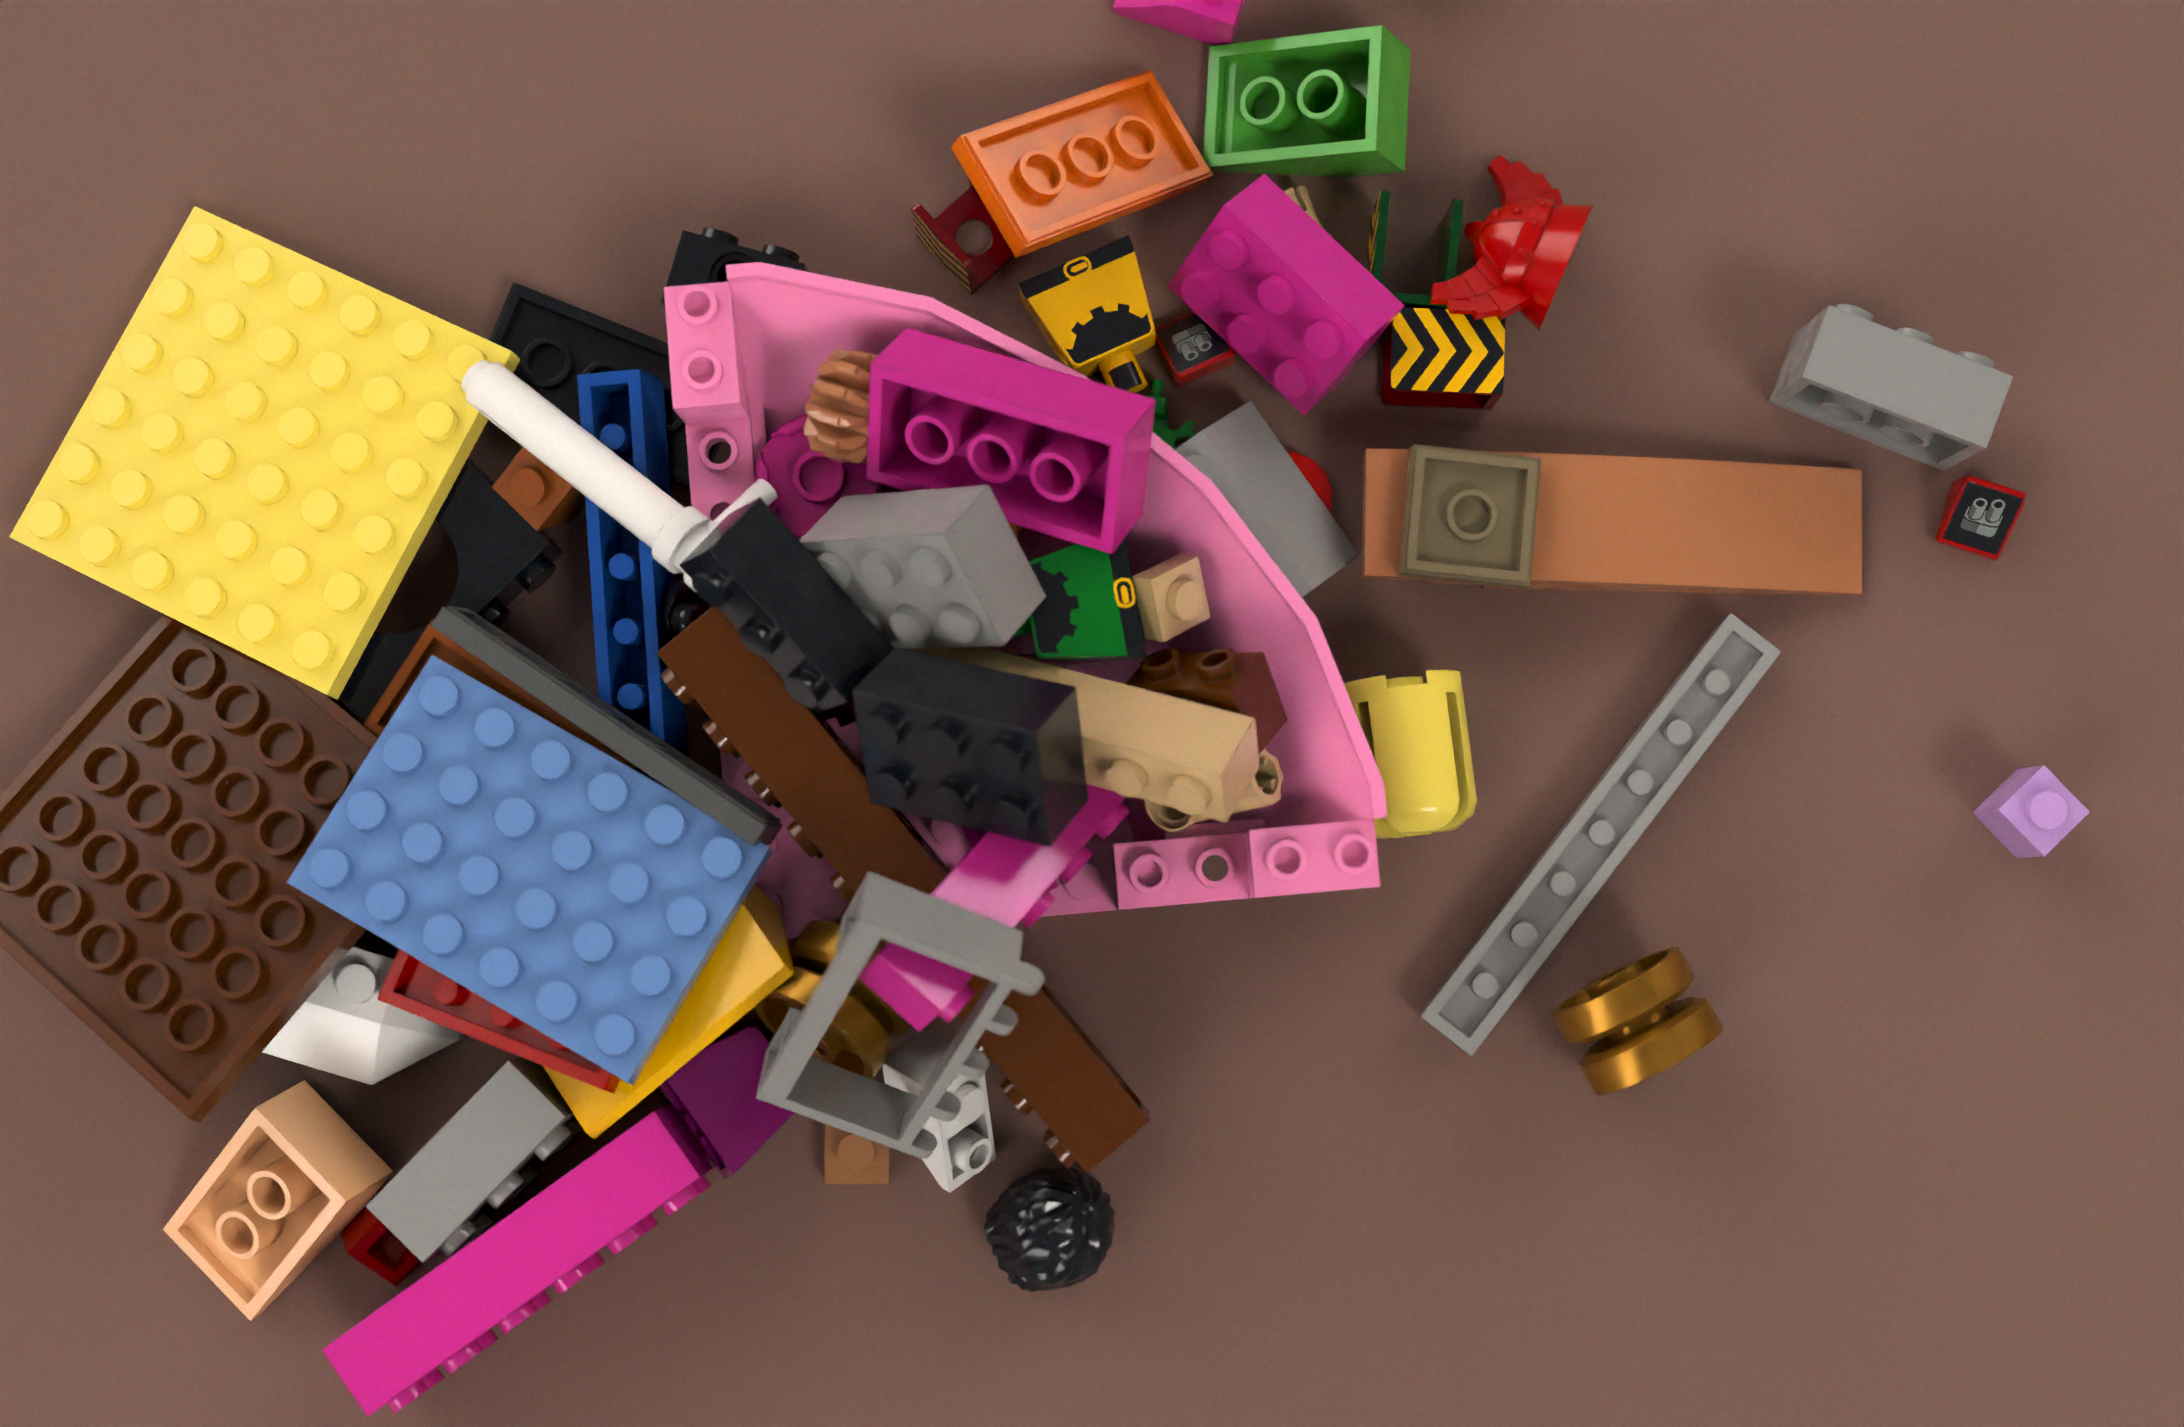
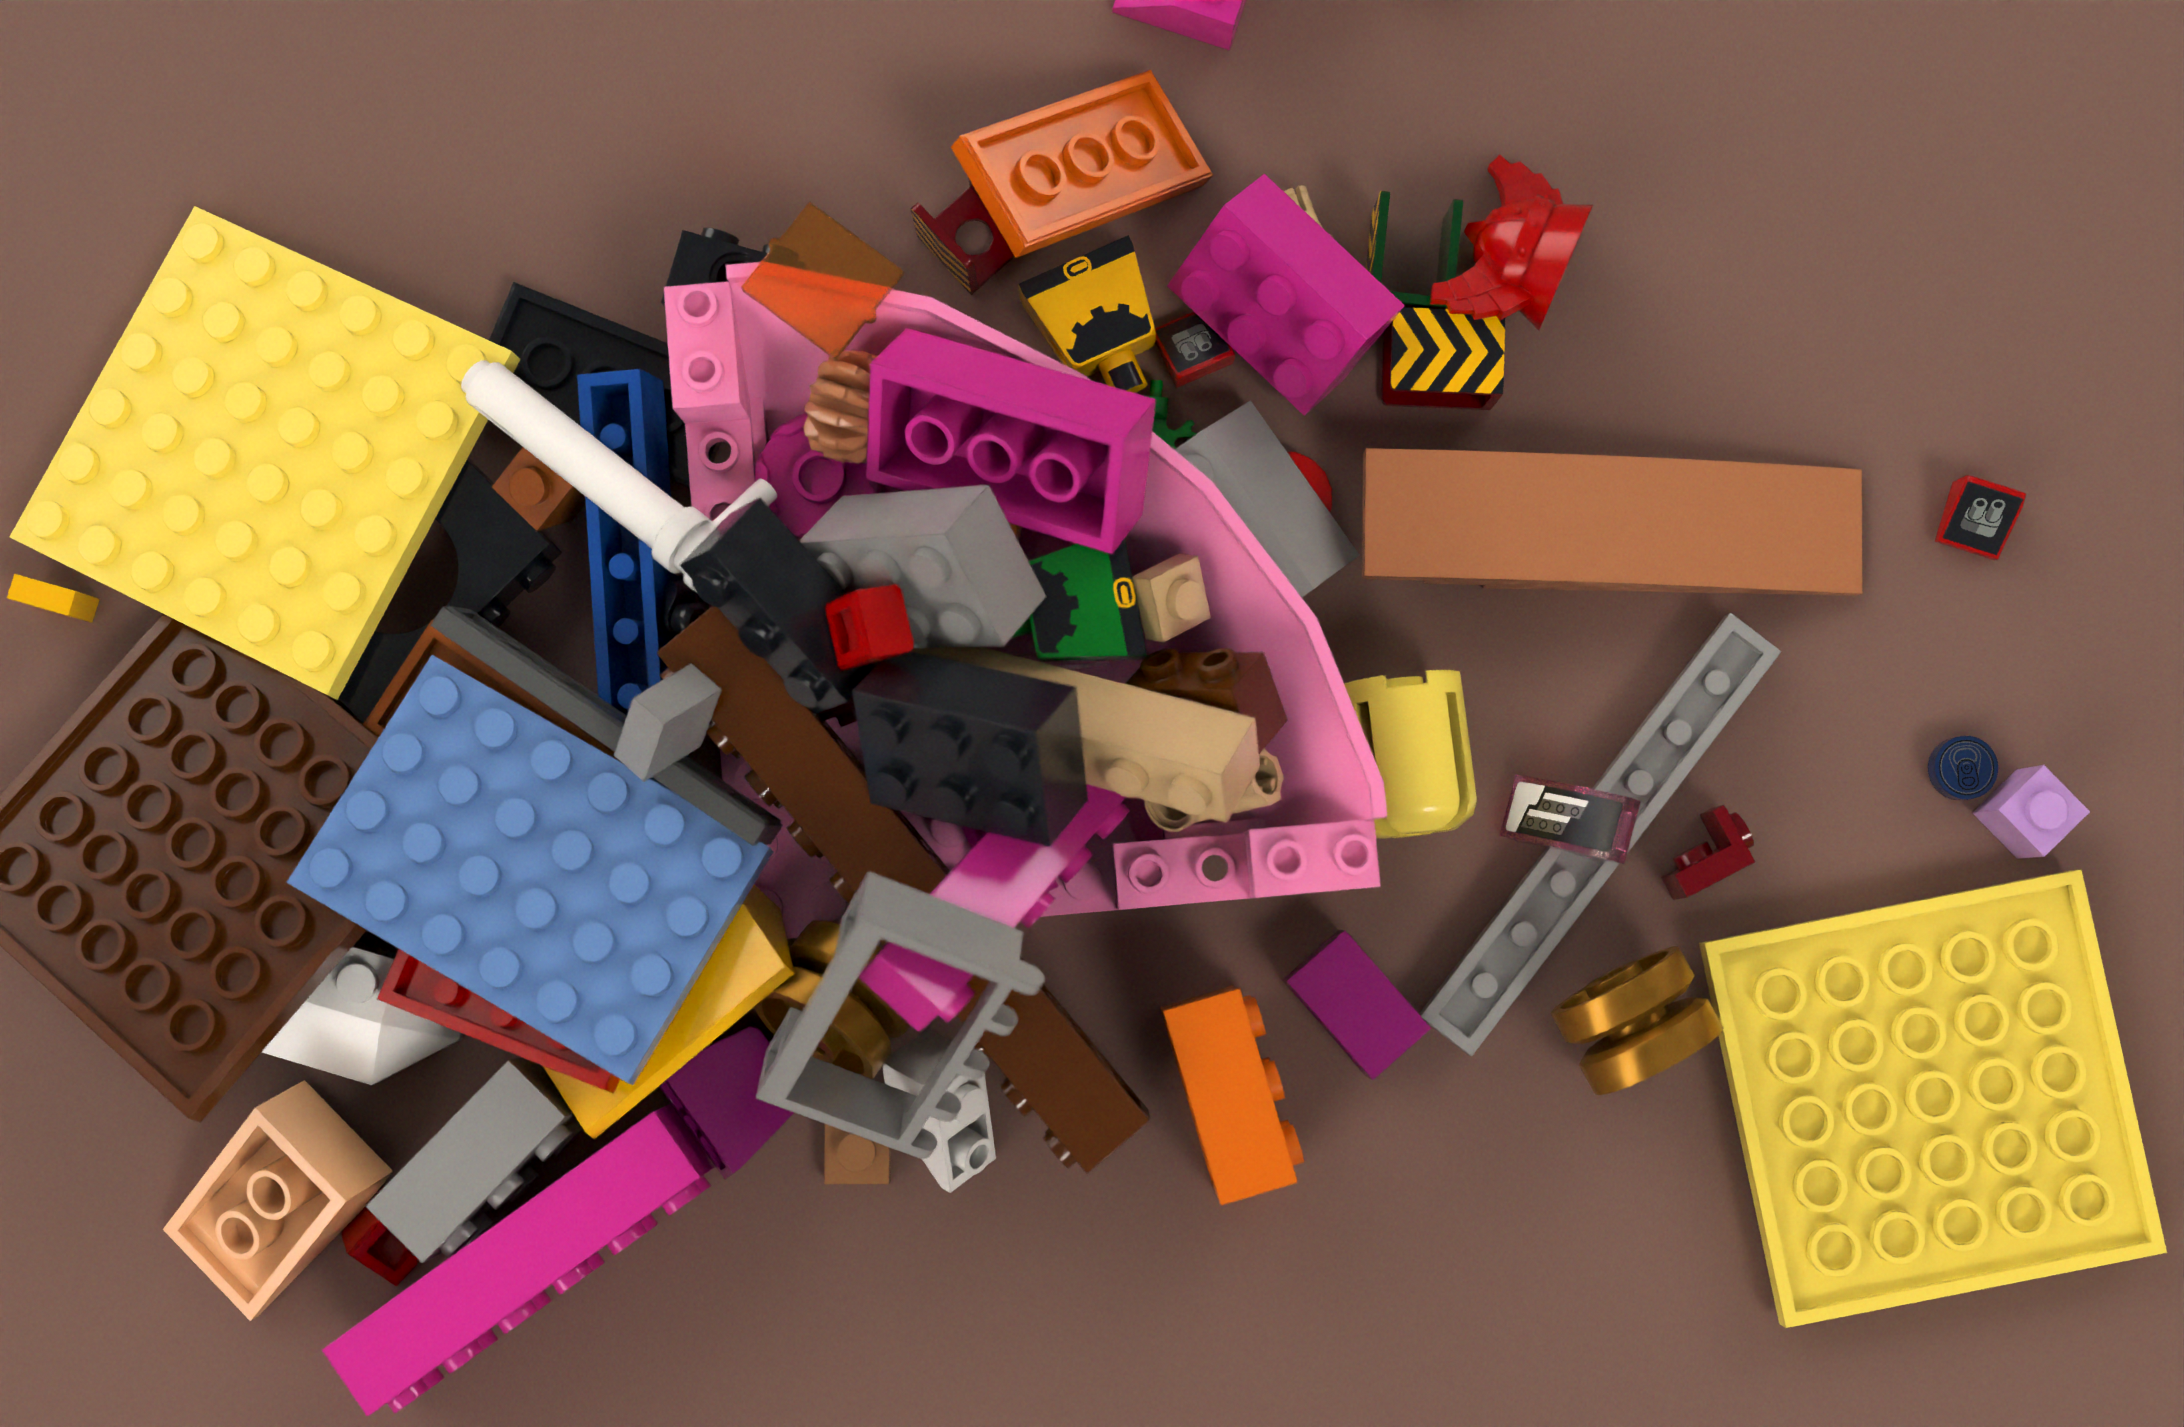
black hair [984,1167,1115,1292] -> none
bright green slope [1203,25,1411,177] -> none
dark tan tile [1398,444,1541,589] -> none
light grey brick [1768,304,2013,471] -> none
none -> yellow tile [7,574,100,623]
none -> light grey piece [614,663,722,782]
none -> clear orange piece [741,202,904,360]
none -> red slope [825,584,914,670]
none -> orange brick [1160,985,1304,1205]
none -> magenta panel [1282,930,1432,1080]
none -> slope [1499,774,1641,864]
none -> dark red bracket [1661,805,1755,900]
none -> light yellow plate [1699,869,2167,1328]
none -> dark blue tile [1928,736,1998,800]

